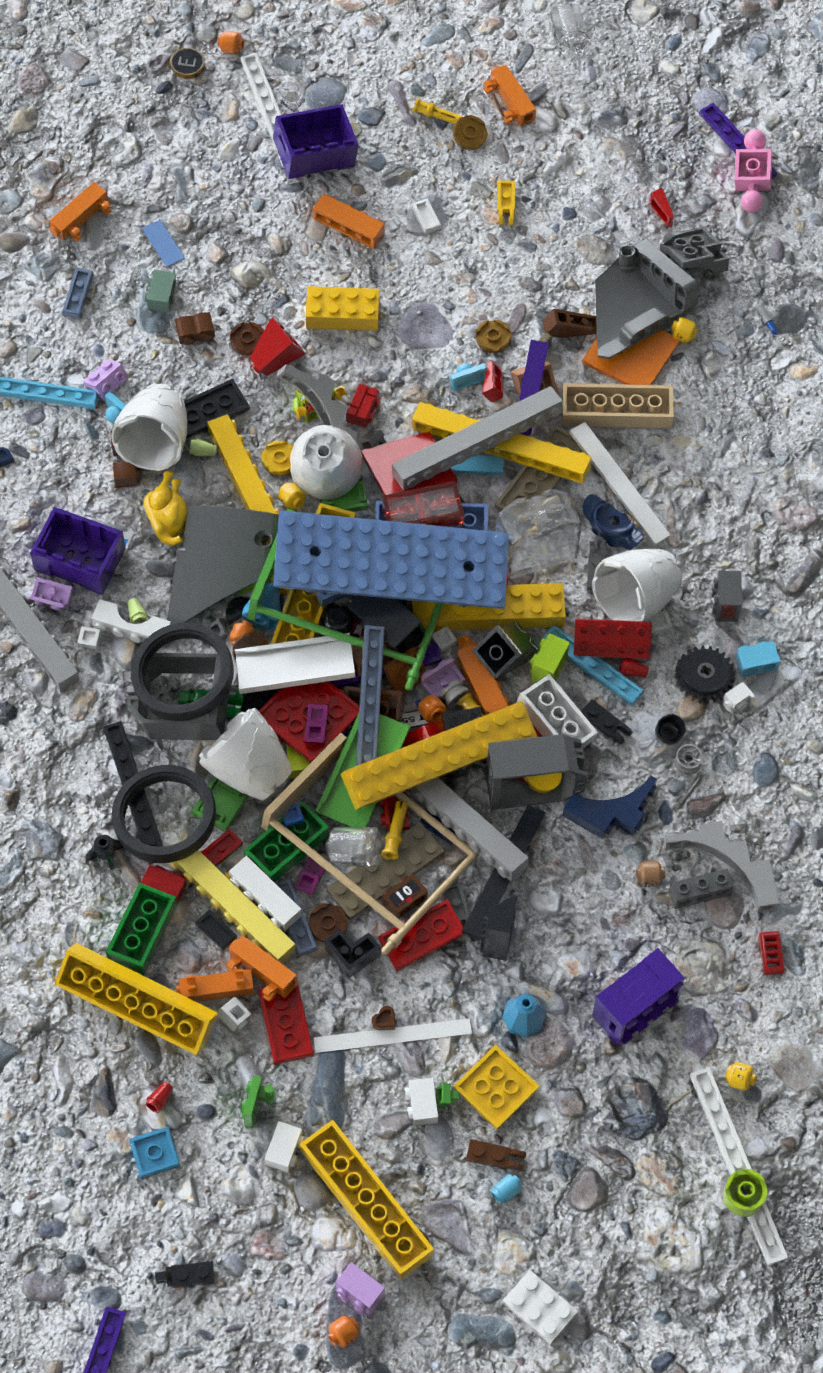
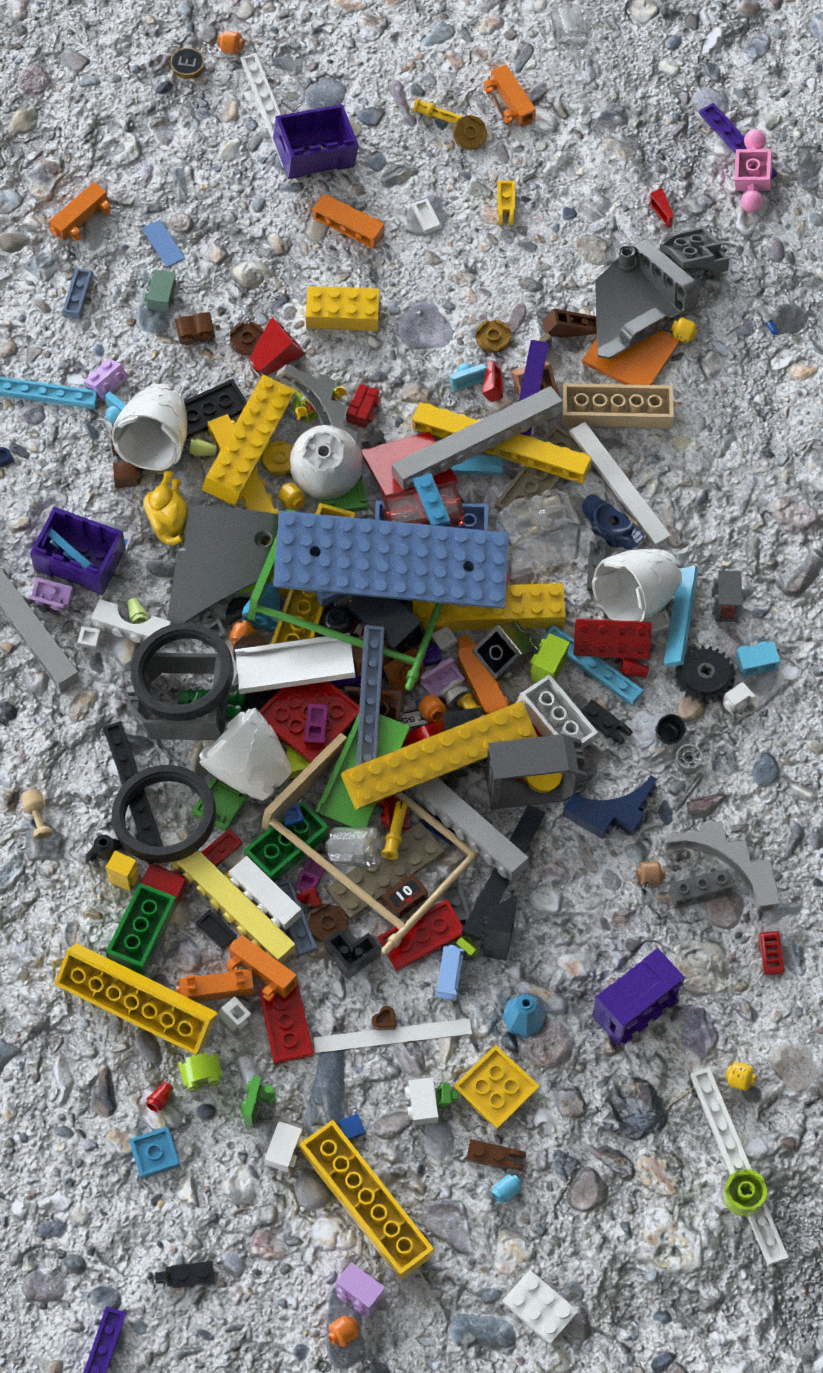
none -> tan piece [21,789,53,840]
none -> dark azure plate [47,529,96,570]
none -> yellow brick [106,851,140,891]
none -> lime brick [178,1052,224,1092]
none -> yellow brick [202,375,296,506]
none -> red tile [296,886,323,907]
none -> blue tile [339,1114,366,1140]
none -> dark azure plate [413,473,450,526]
none -> light blue window [436,945,464,1001]
none -> lime tile [456,937,481,956]
none -> medium azure tile [664,566,699,667]

